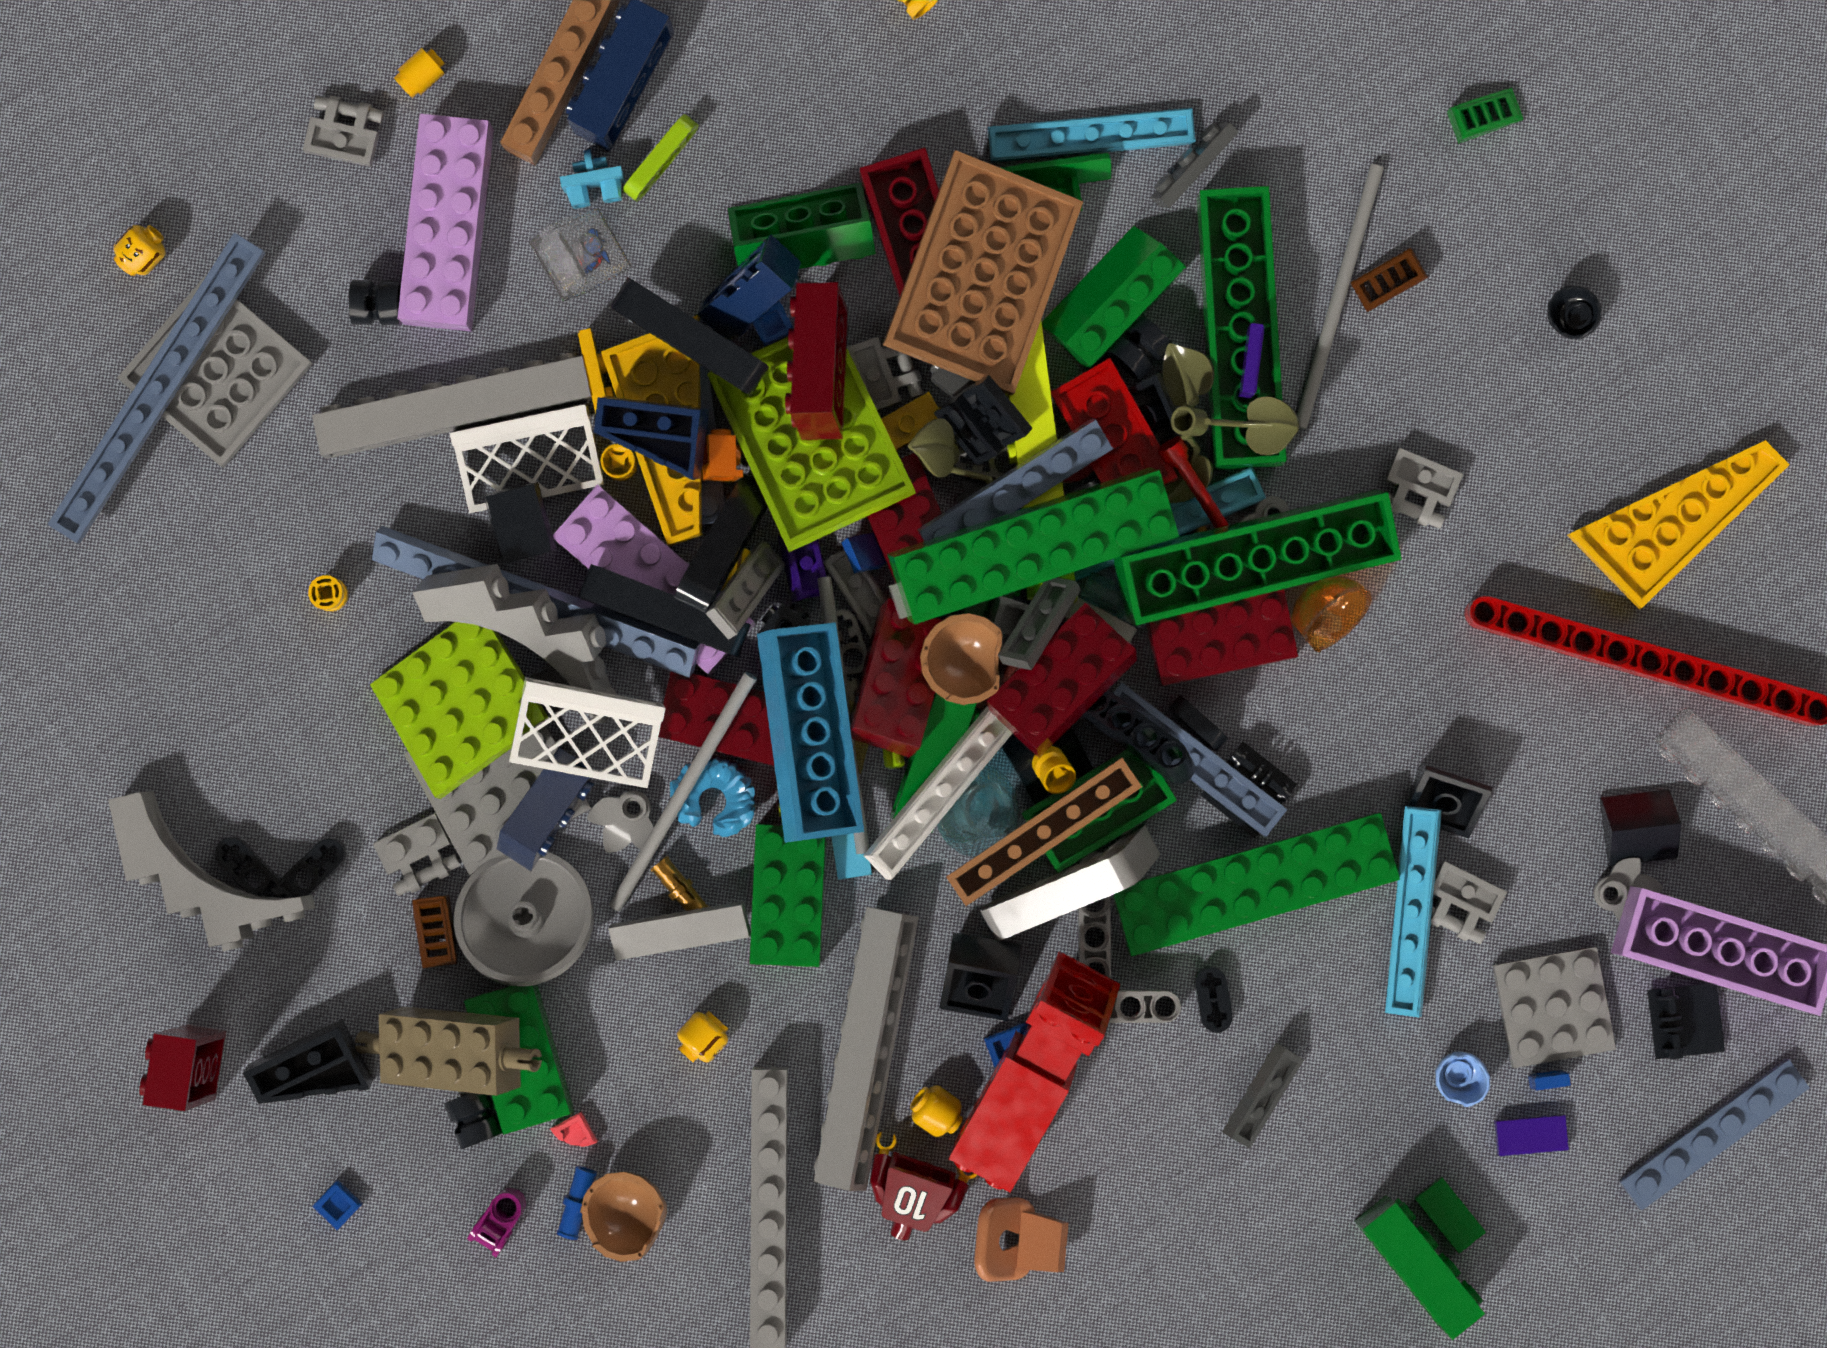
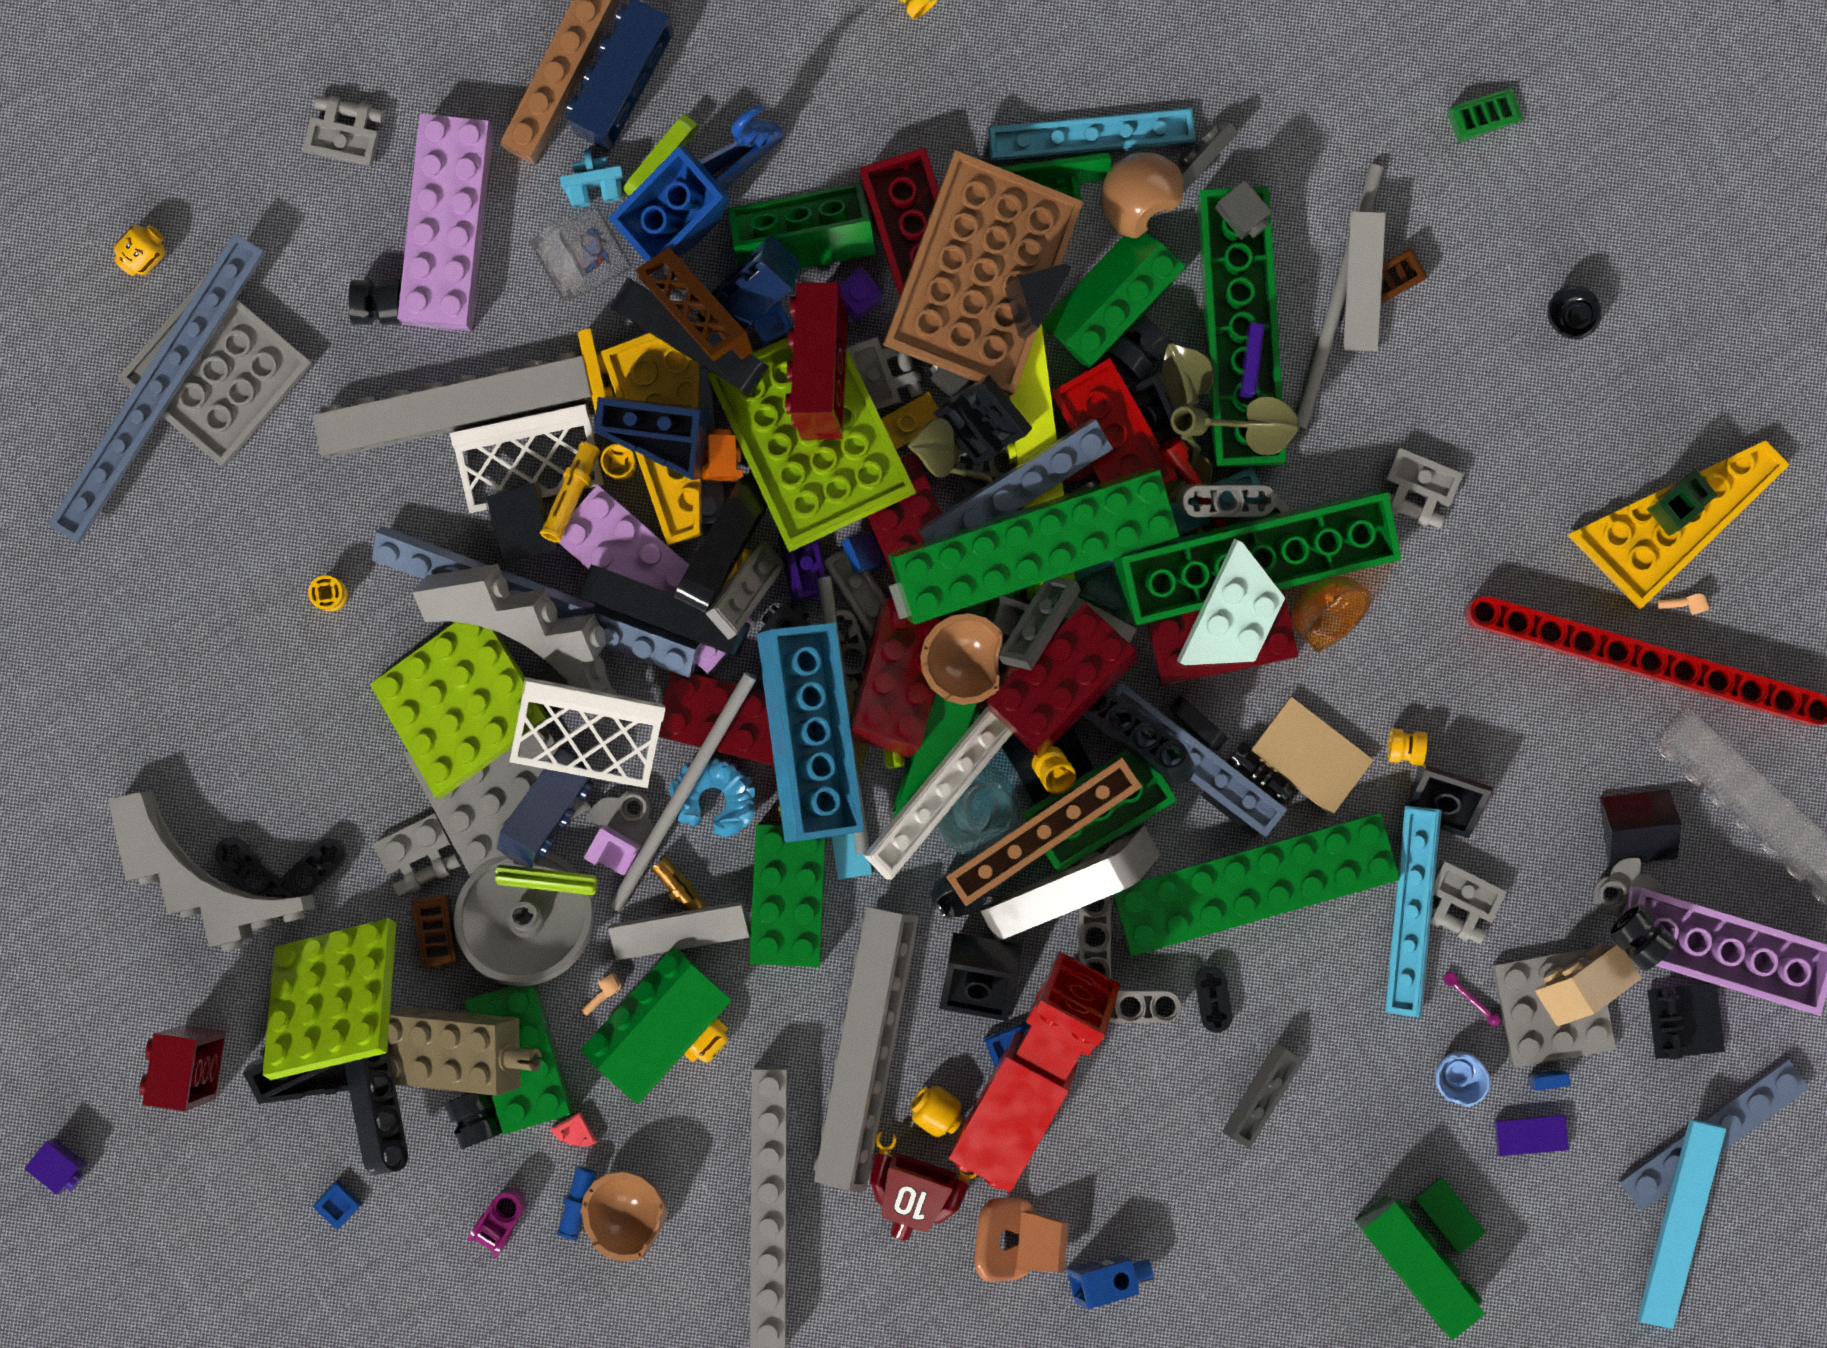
yellow brick [394,48,445,98] -> none
none -> dark purple brick [24,1138,87,1195]
none -> lime plate [263,918,397,1080]
none -> black beam [344,1047,408,1175]
none -> lime axle [495,865,598,895]
none -> yellow pin [540,442,601,543]
none -> green slope [580,946,732,1105]
none -> light nougat hand [581,973,622,1016]
none -> lavender panel [584,825,642,875]
none -> blue slope [608,105,785,269]
none -> reddish brown fence [635,247,753,362]
none -> dark purple brick [839,267,884,323]
none -> black hair [931,870,987,918]
none -> black slope [1005,263,1071,340]
none -> blue torso [1066,1256,1154,1309]
none -> medium nougat cylinder [1100,152,1184,238]
none -> light grey beam [1176,484,1276,517]
none -> light aqua wing [1177,538,1285,665]
none -> dark grey brick [1215,180,1272,240]
none -> tan tile [1249,697,1373,815]
none -> light grey tile [1343,211,1386,352]
none -> yellow wheel [1387,728,1428,766]
none -> magenta hinge [1443,972,1501,1026]
none -> tan brick [1535,943,1642,1026]
none -> black wheel [1608,904,1677,971]
none -> medium azure tile [1637,1119,1726,1329]
none -> dark green brick [1646,469,1718,536]
none -> light nougat hand [1658,593,1709,615]

